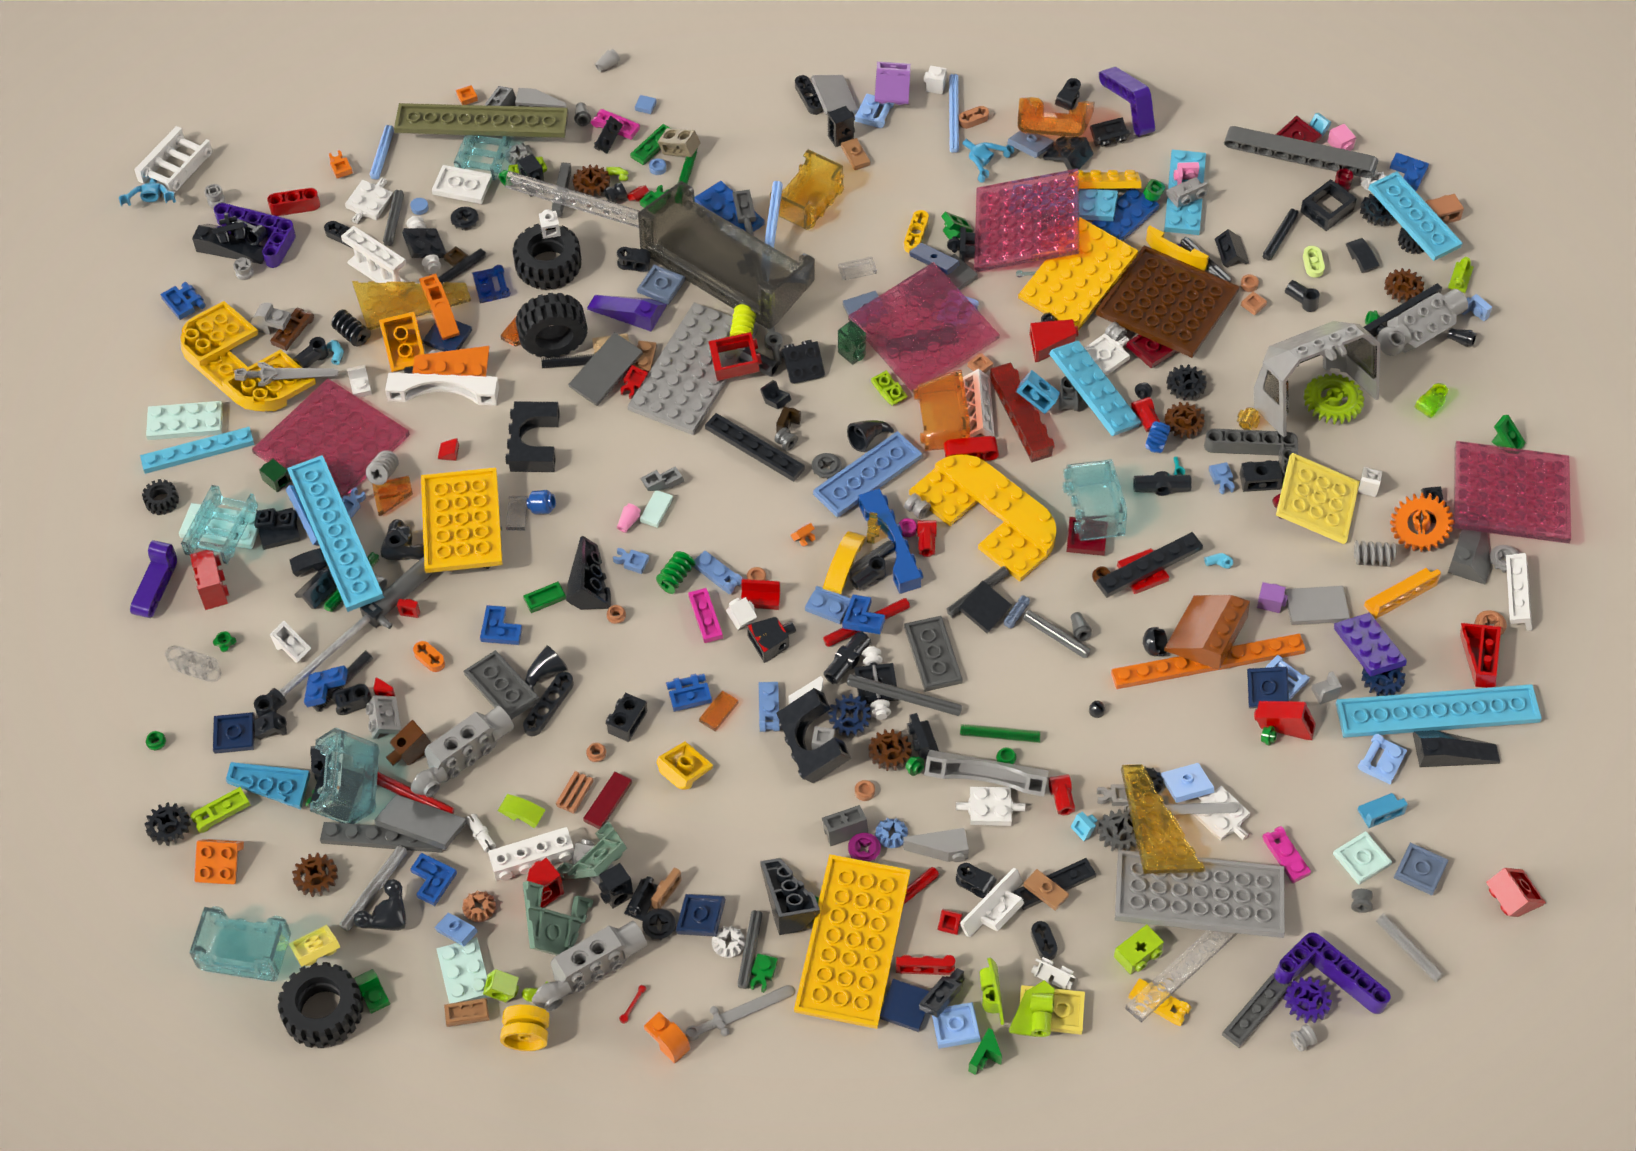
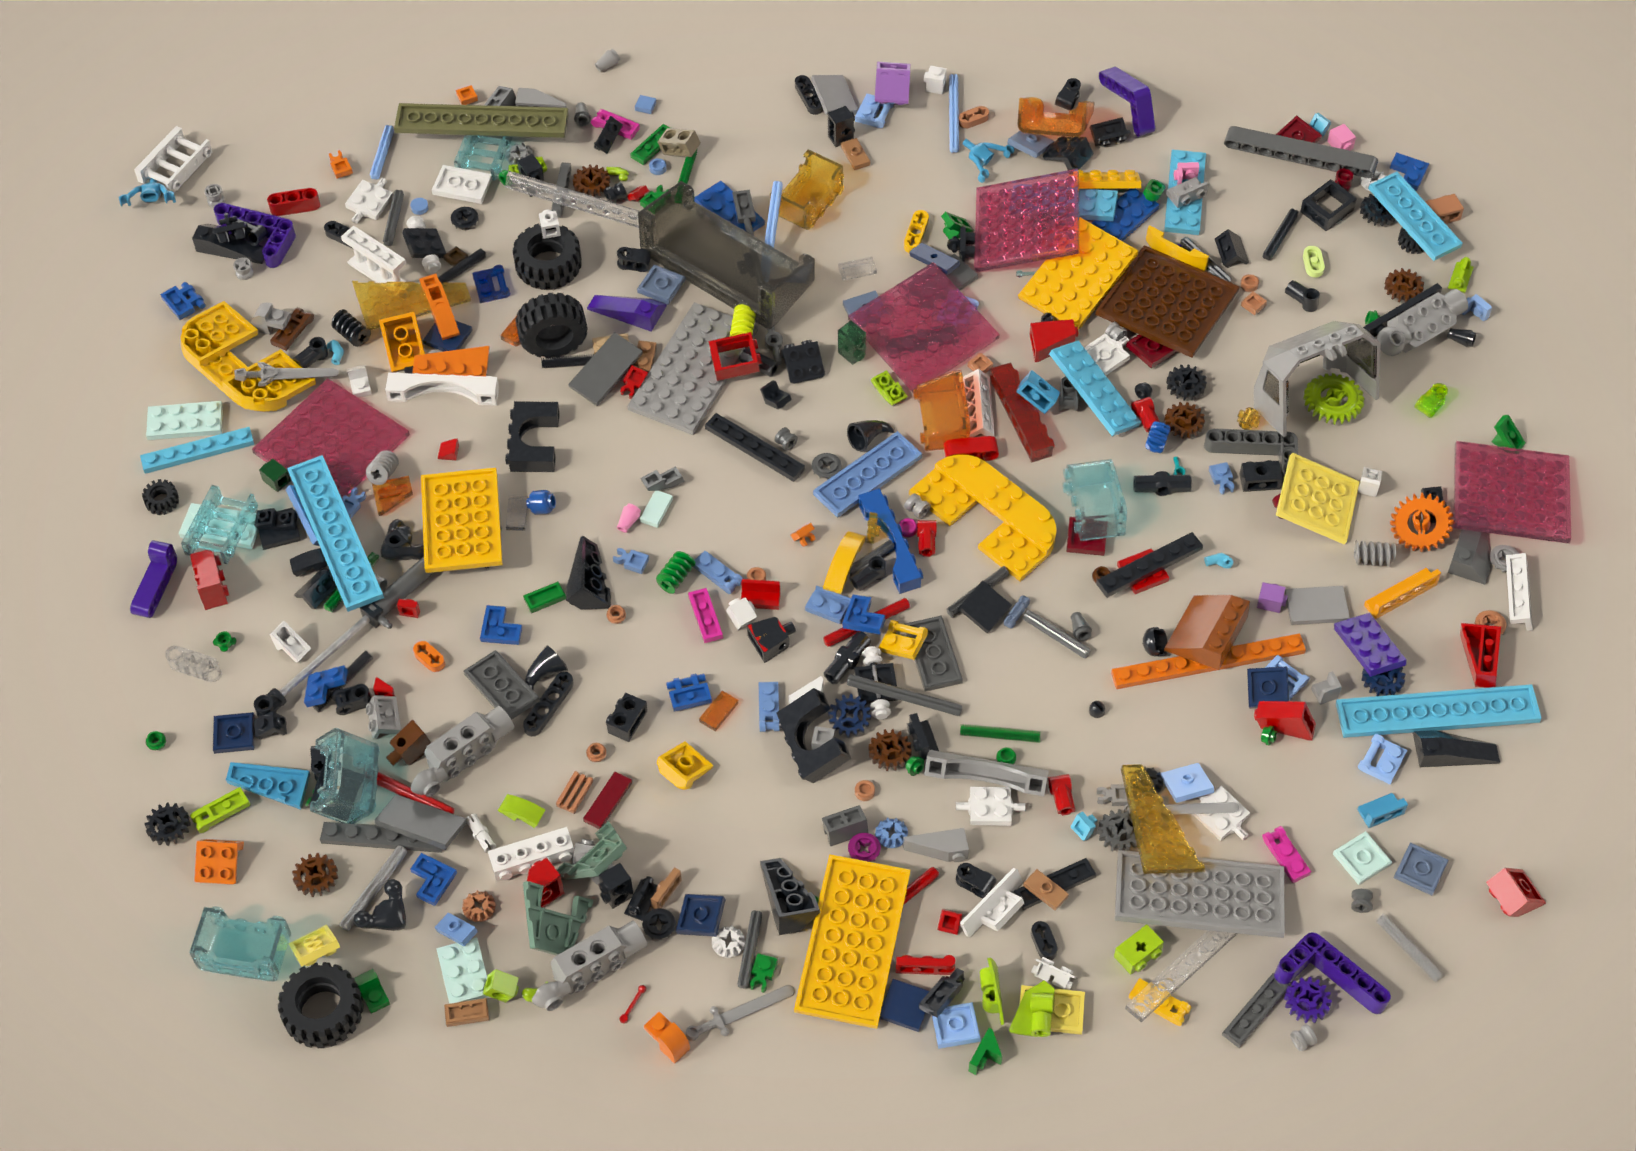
yellow wheel [500,1004,550,1051] -> none
dark brown bracket [776,406,801,434] -> none
black slope [1346,238,1380,273] -> none
none -> yellow plate [878,620,928,660]

